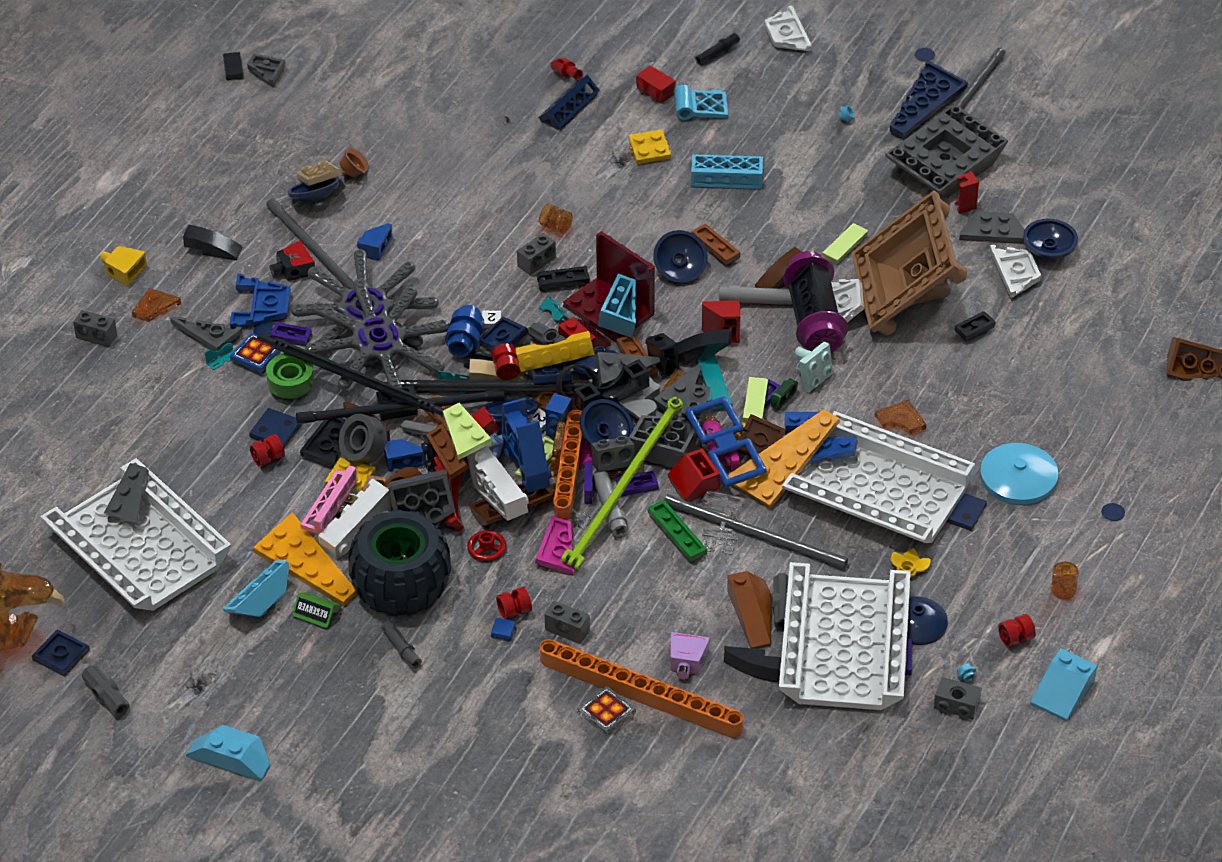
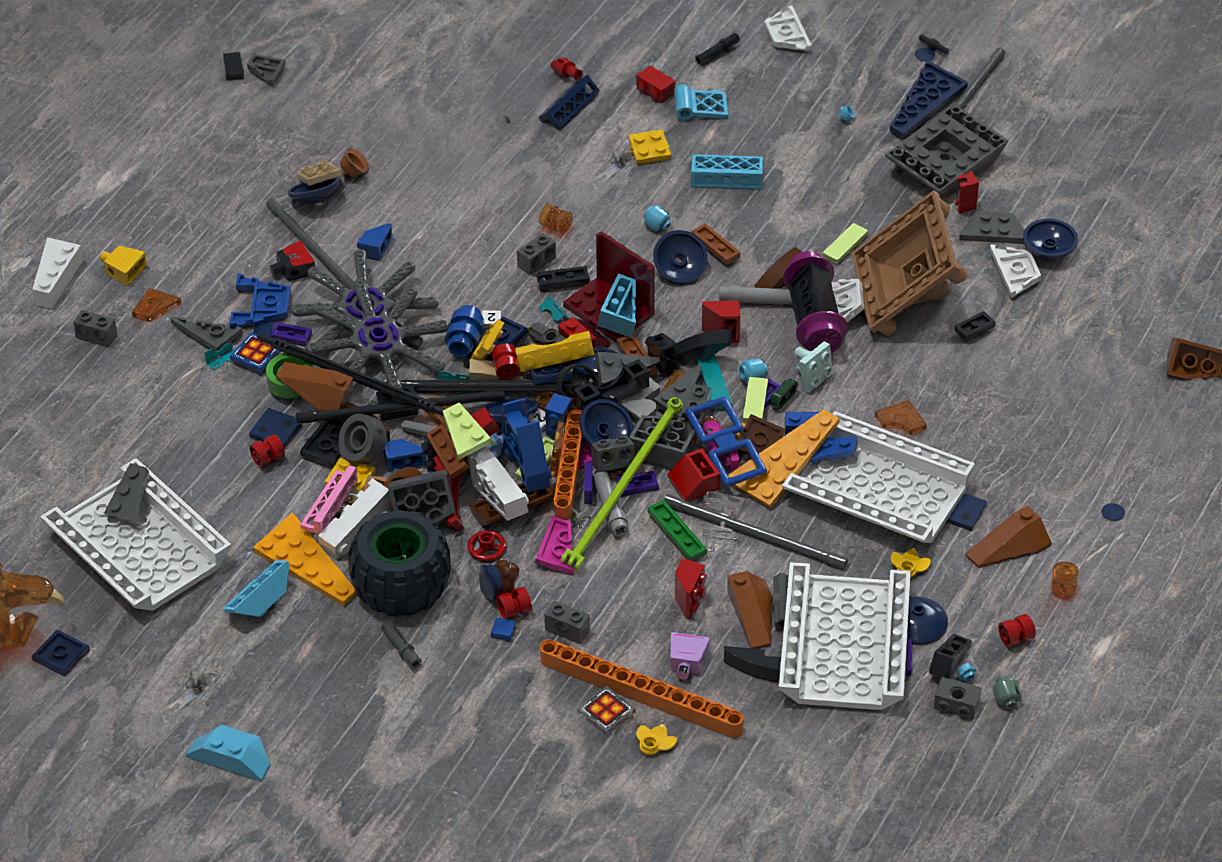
dark grey piece [82,665,130,717] -> none
black slope [183,224,242,260] -> none
panel [292,592,341,628] -> none
medium azure dish [980,443,1058,505] -> none
medium azure slope [1030,648,1098,722] -> none
none -> white wedge [32,237,83,309]
none -> dark orange wedge [276,362,353,411]
none -> yellow plate [469,319,504,362]
none -> piece [479,560,519,601]
none -> yellow plate [636,724,677,755]
none -> medium azure head [643,205,671,232]
none -> red slope [675,558,707,620]
none -> medium azure head [738,358,768,384]
none -> black bar [918,34,949,55]
none -> black slope [929,634,973,680]
none -> dark orange wedge [965,505,1052,568]
none -> sand green head [993,676,1022,708]

